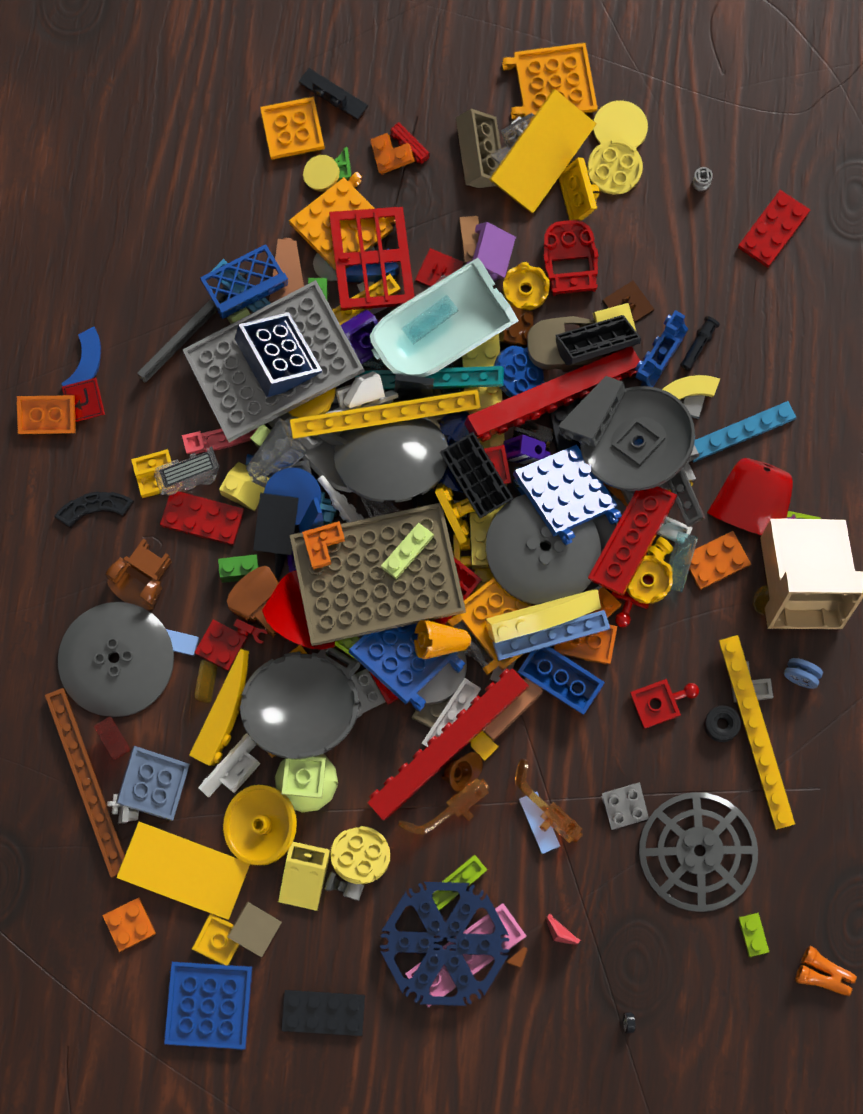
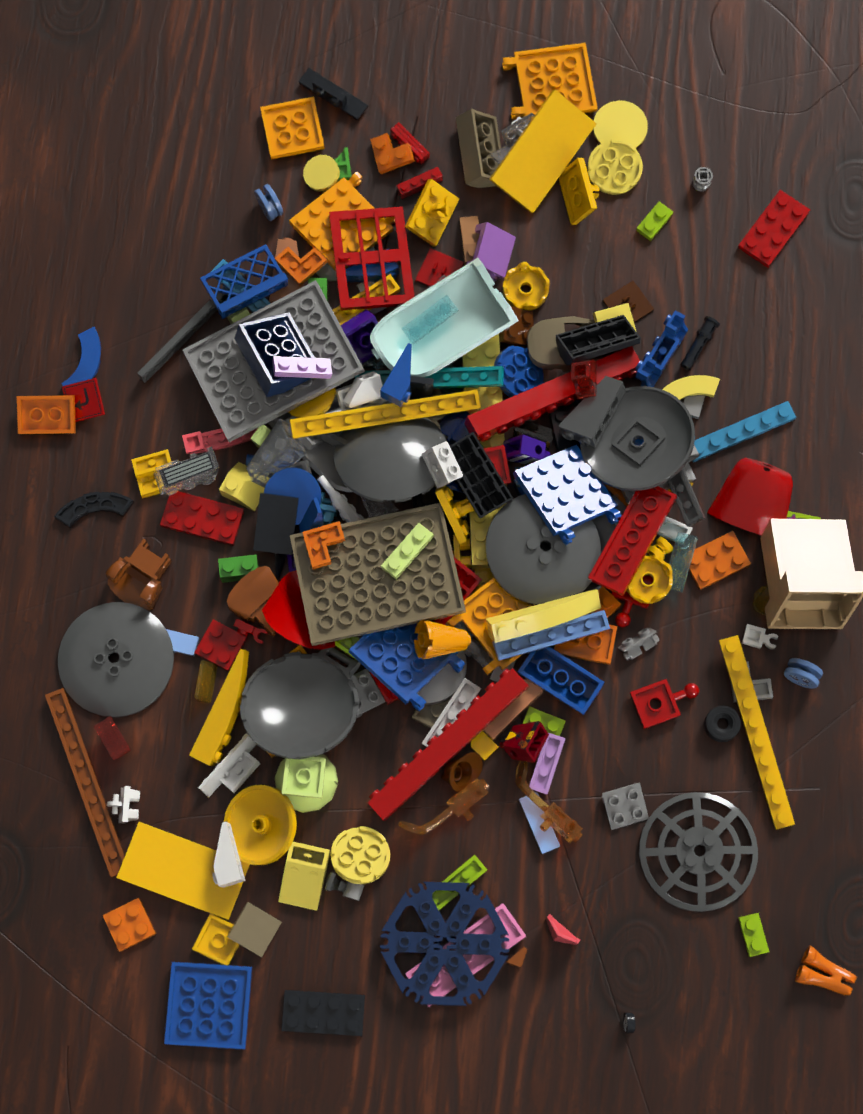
sand blue plate [116,746,190,821] -> none
red slope [544,220,598,296] -> none
none -> white slope [212,822,245,888]
none -> medium blue head [254,184,284,221]
none -> plate [272,356,332,379]
none -> orange plate [275,247,327,286]
none -> blue slope [380,343,412,407]
none -> red piece [397,167,443,199]
none -> yellow plate [405,179,459,246]
none -> white bracket [421,441,463,489]
none -> dark red torso [499,721,549,763]
none -> lime plate [523,706,566,736]
none -> lavender plate [529,733,566,795]
none -> clear red brick [571,360,597,399]
none -> light grey hinge [618,628,660,660]
none -> lime plate [636,201,674,241]
none -> white plate [742,624,778,649]

